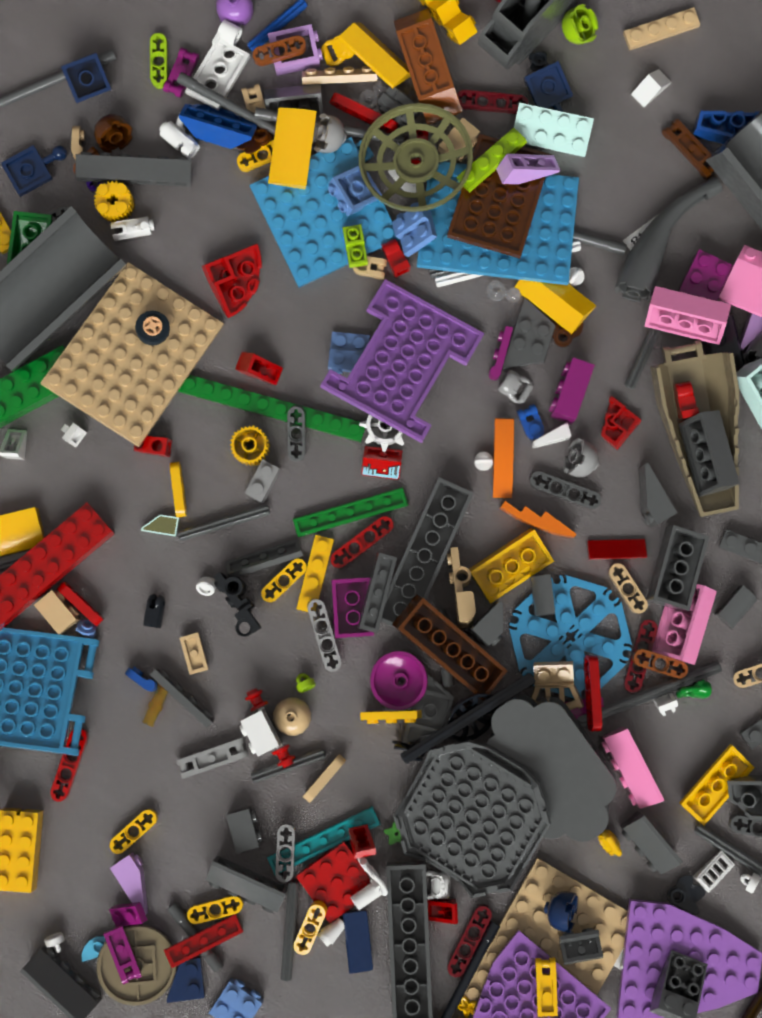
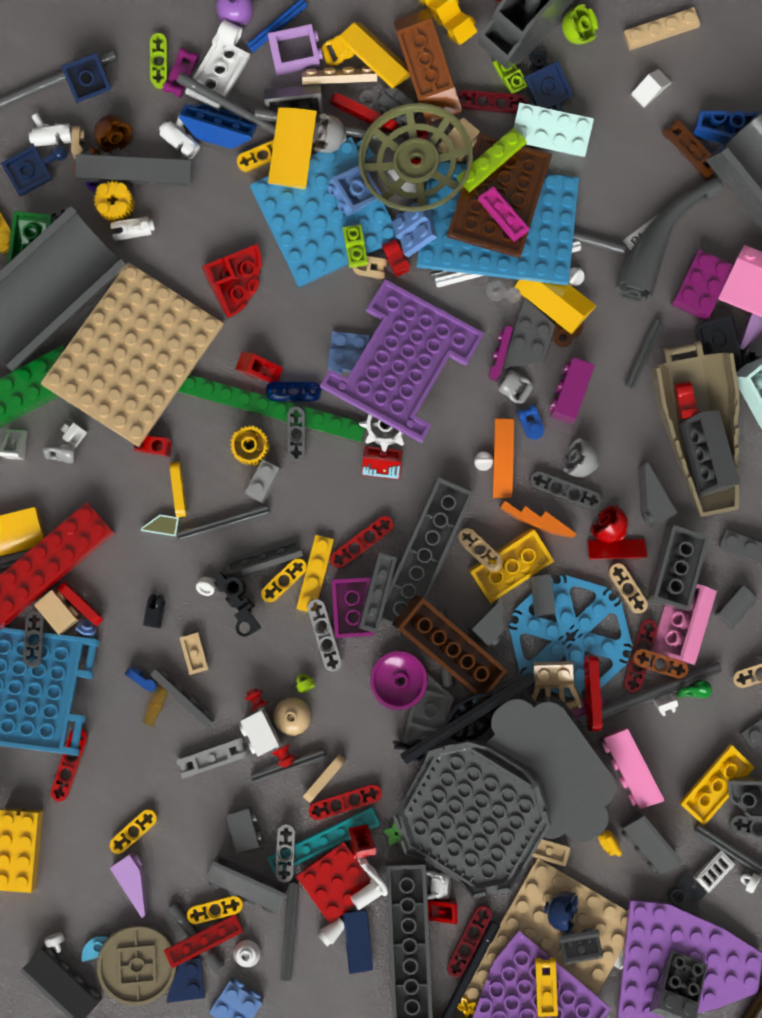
magenta plate [103,925,142,985] -> none
magenta plate [109,902,148,927] -> none
black wheel [135,310,170,346] -> none
reddish brown plate [237,127,271,154] -> none
tan plate [241,84,266,113] -> none
dark orange beam [252,35,306,66] -> none
green tile [293,487,408,538] -> none
yellow beam [294,901,327,955] -> none
yellow plate [360,710,422,724] -> none
tan plate [447,547,476,629] -> none
lavender slope [496,154,560,184] -> none
white slope [531,422,571,448] -> none
red slope [601,396,641,450] -> none
bright pink slope [644,286,731,345] -> none
none -> dark grey beam [23,611,45,668]
none -> white piece [29,113,72,147]
none -> light grey piece [43,444,76,464]
none -> white cone [234,940,260,967]
none -> clear blue beam [266,381,322,401]
none -> red beam [309,784,382,820]
none -> tan beam [458,528,503,572]
none -> dark pink tile [478,186,530,242]
none -> lime slope [492,61,527,94]
none -> tan plate [532,838,571,867]
none -> red cylinder [590,505,629,543]

